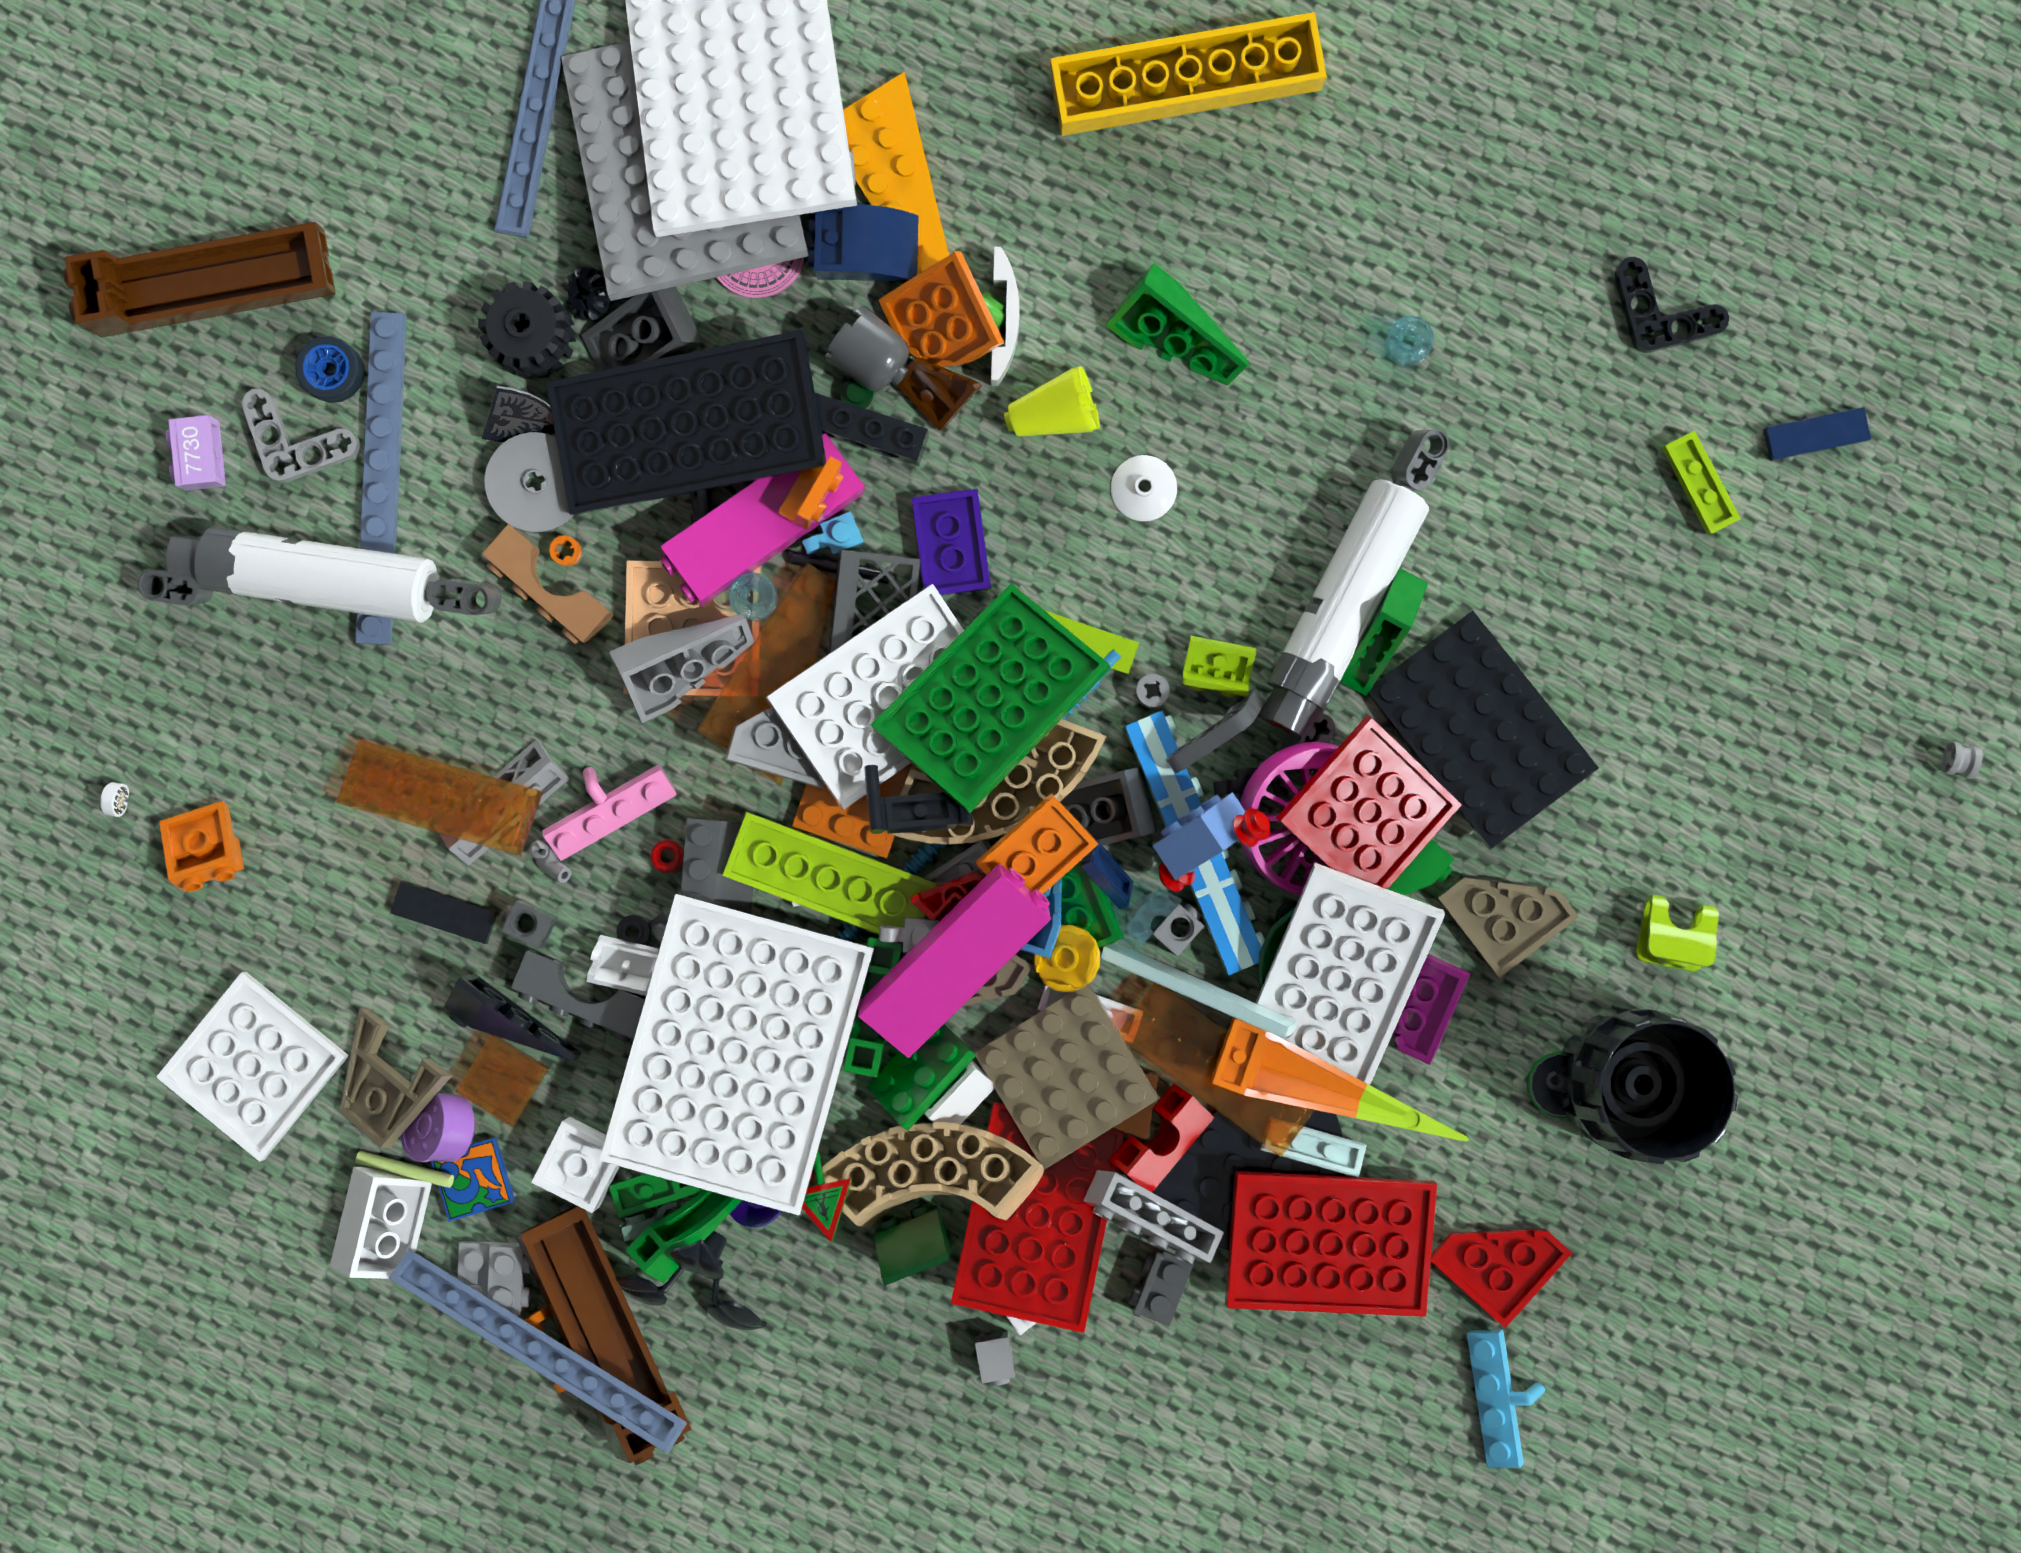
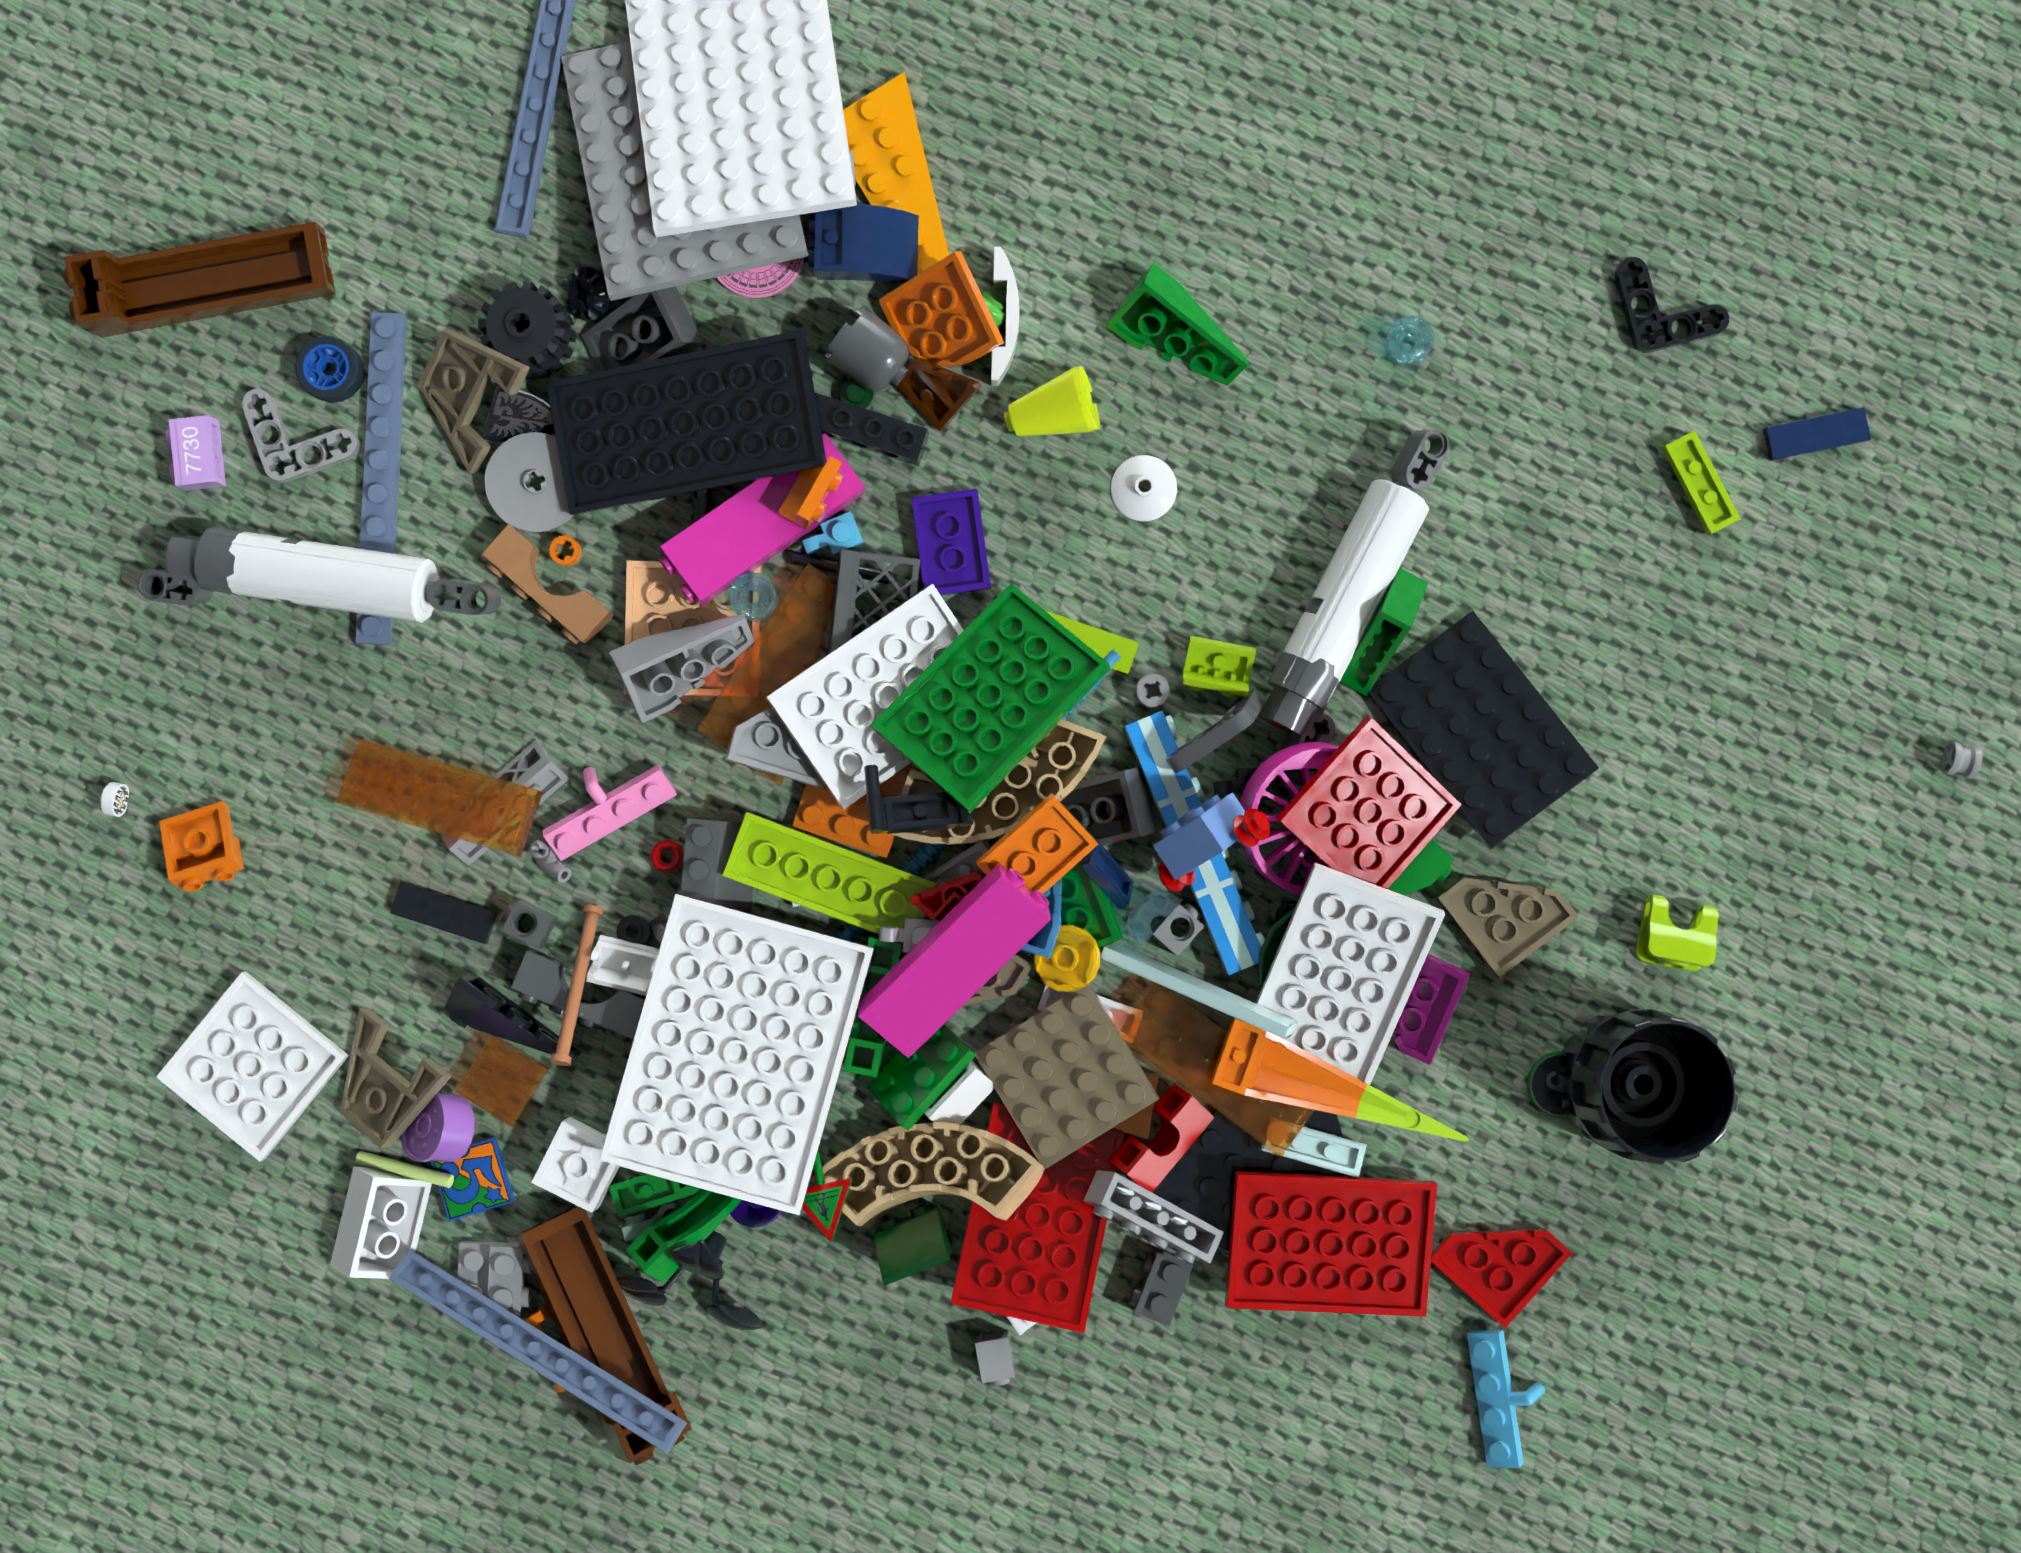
yellow brick [1050,12,1327,136] -> none
none -> dark tan wing [418,330,530,474]
none -> nougat bar [550,905,604,1066]

